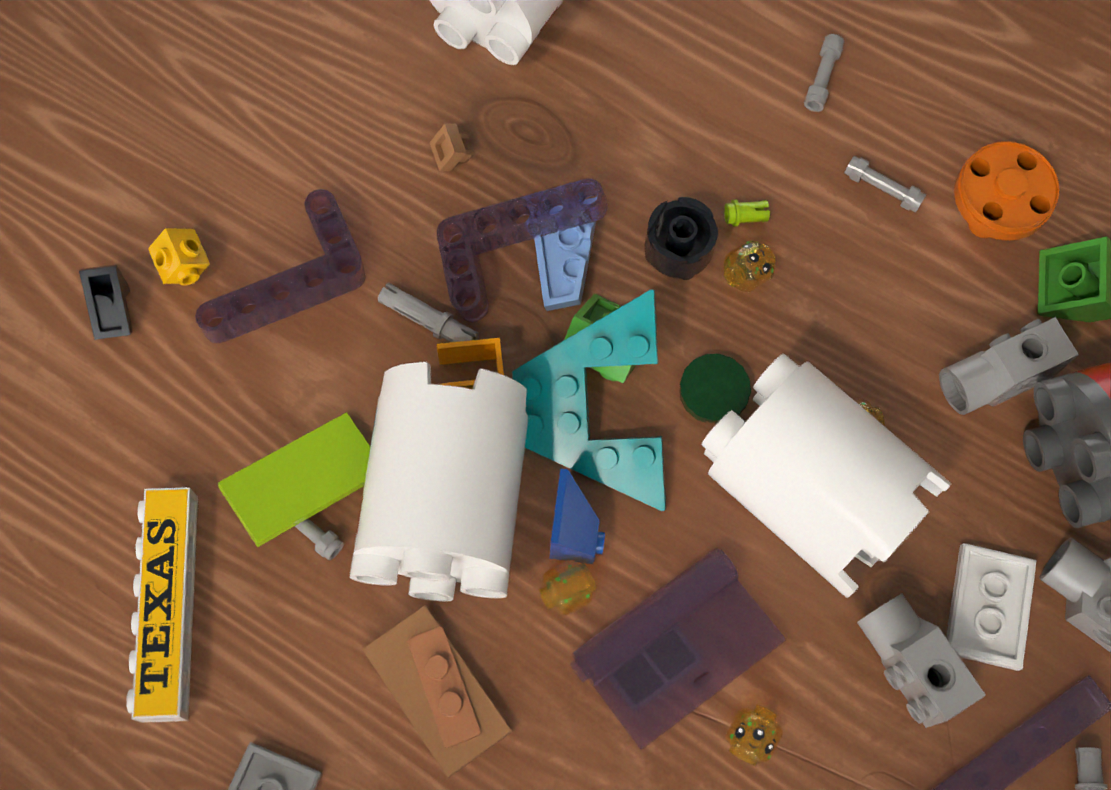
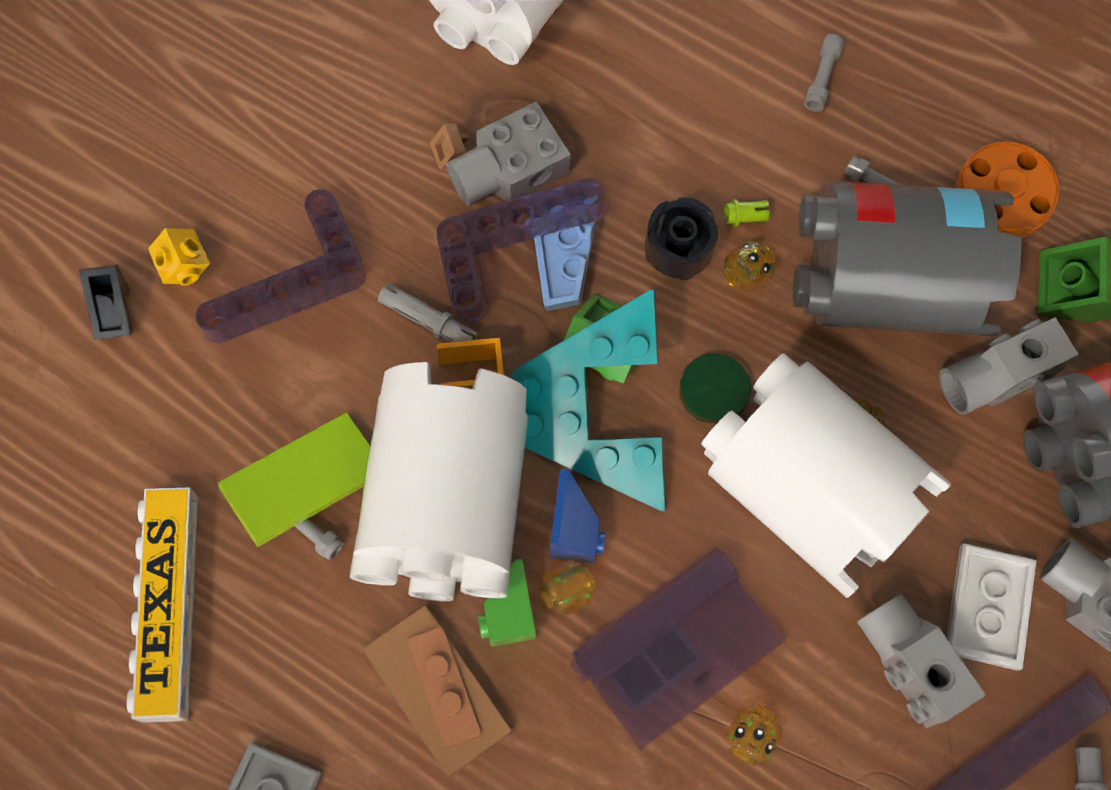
none -> light grey brick [446,101,571,206]
none -> bright green slope [478,559,536,647]
none -> dark grey brick [793,181,1021,336]

